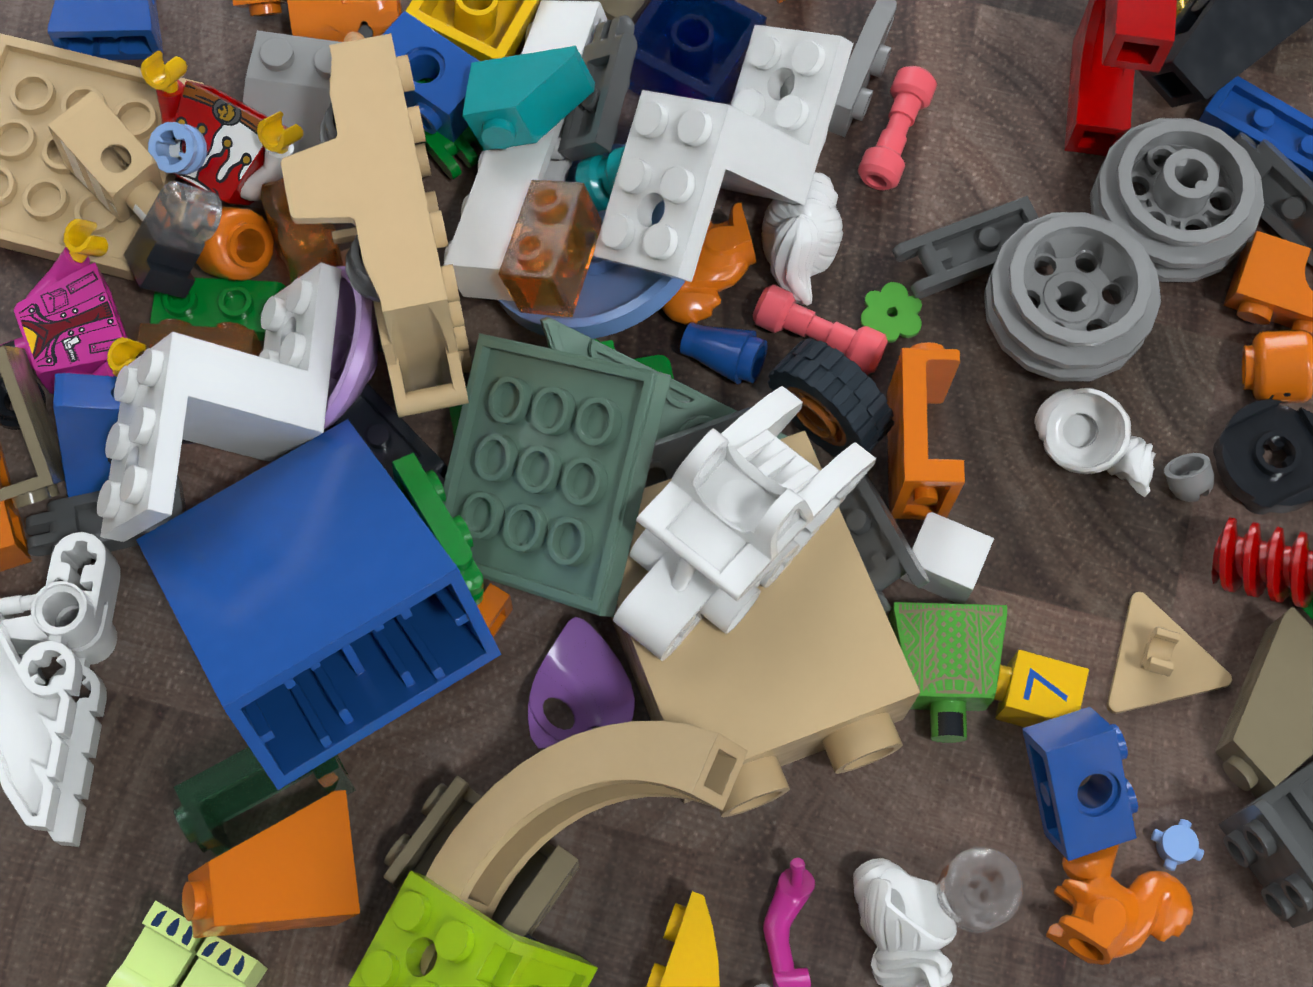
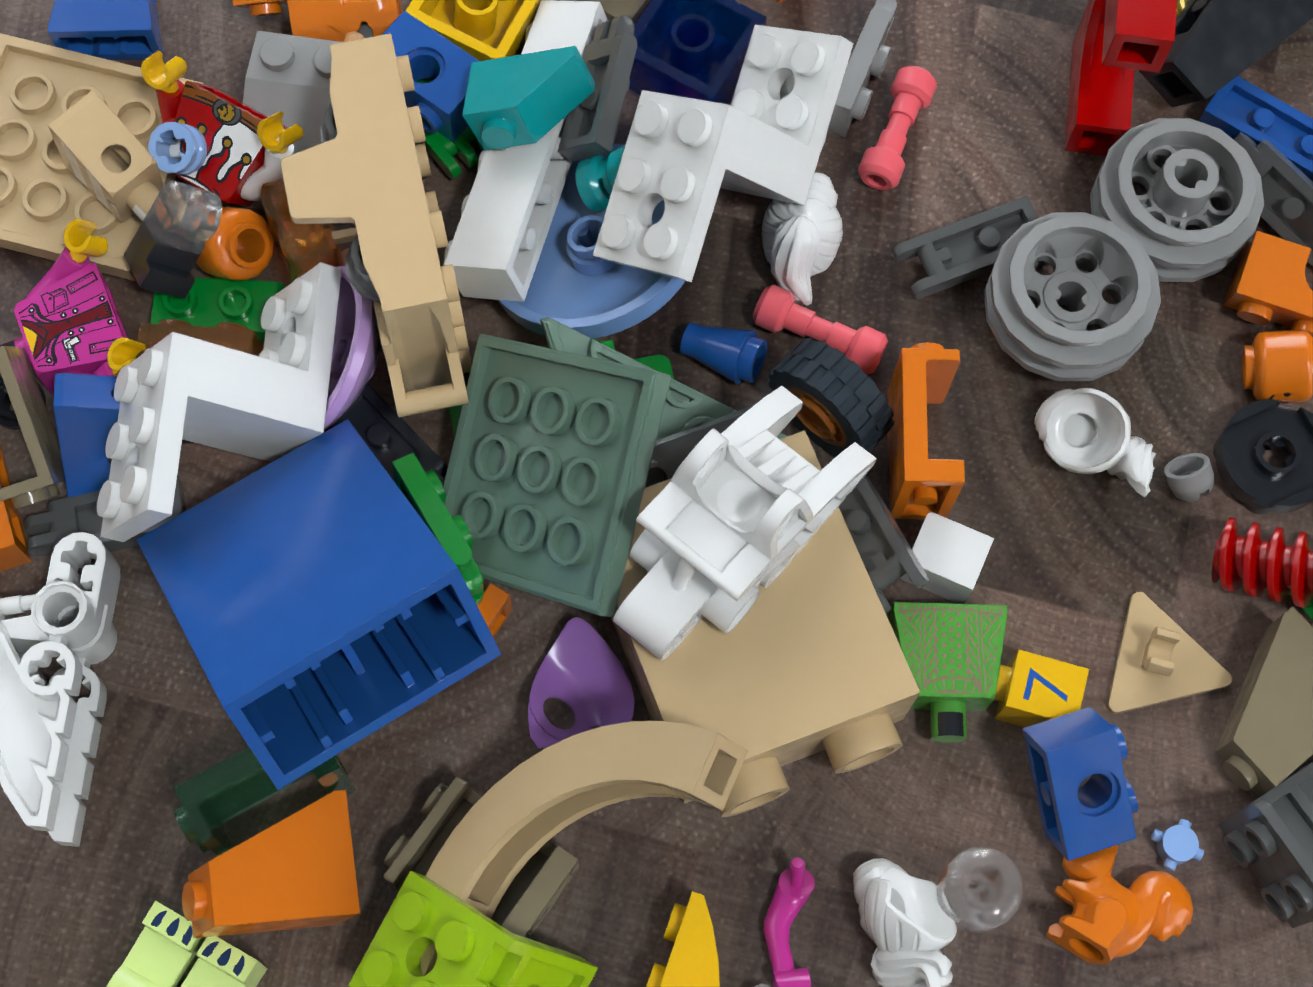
clear orange brick [498,180,603,317] -> none
orange animal [662,202,757,325] -> none
bright green plant [860,282,922,343] -> none

